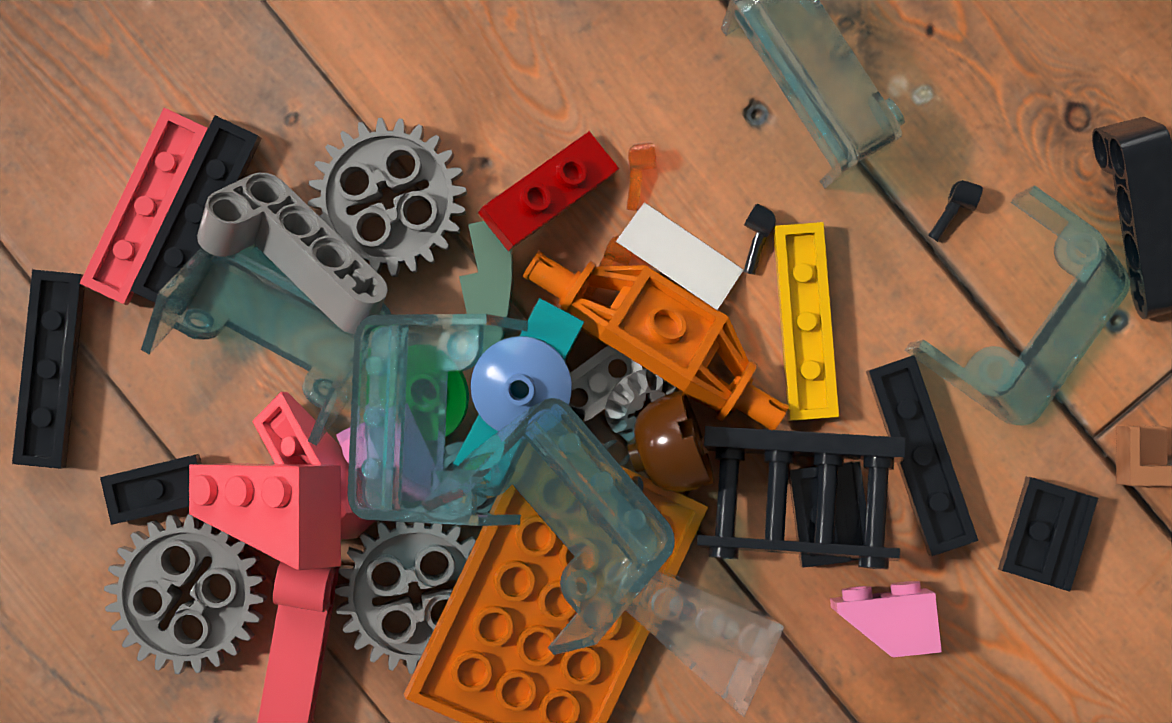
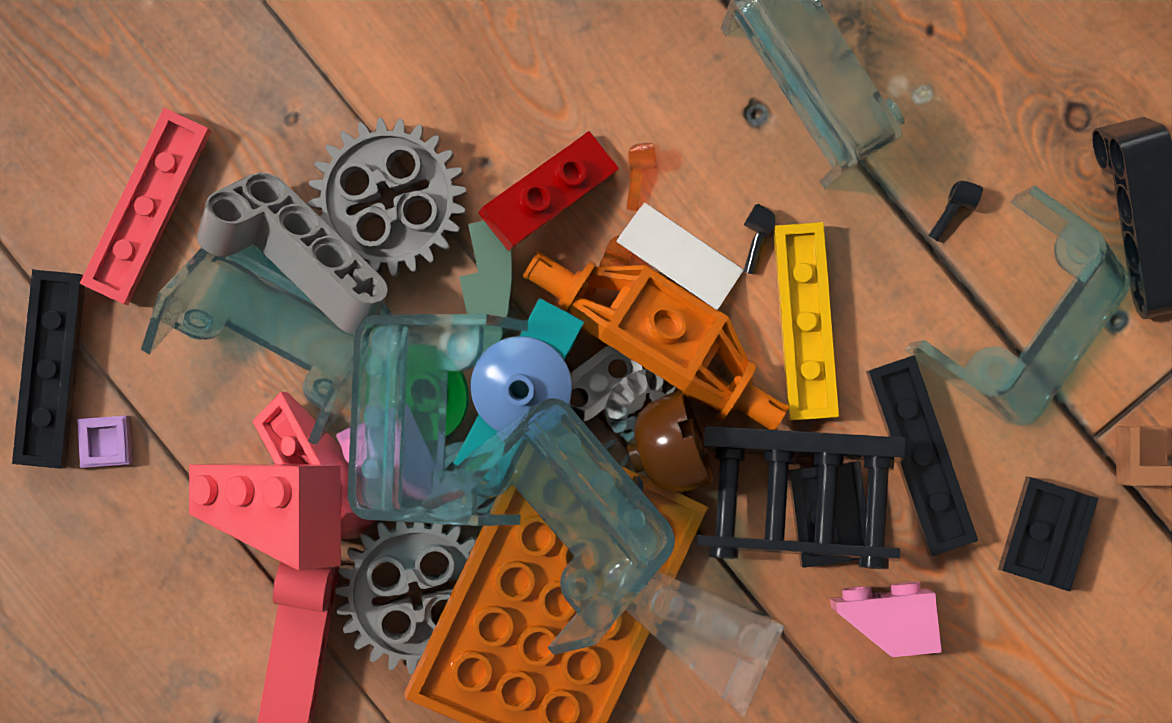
black plate [100,454,202,525] -> none
light grey gear [104,514,267,674] -> none
black plate [130,115,262,313] -> none
none -> lavender tile [77,416,133,468]

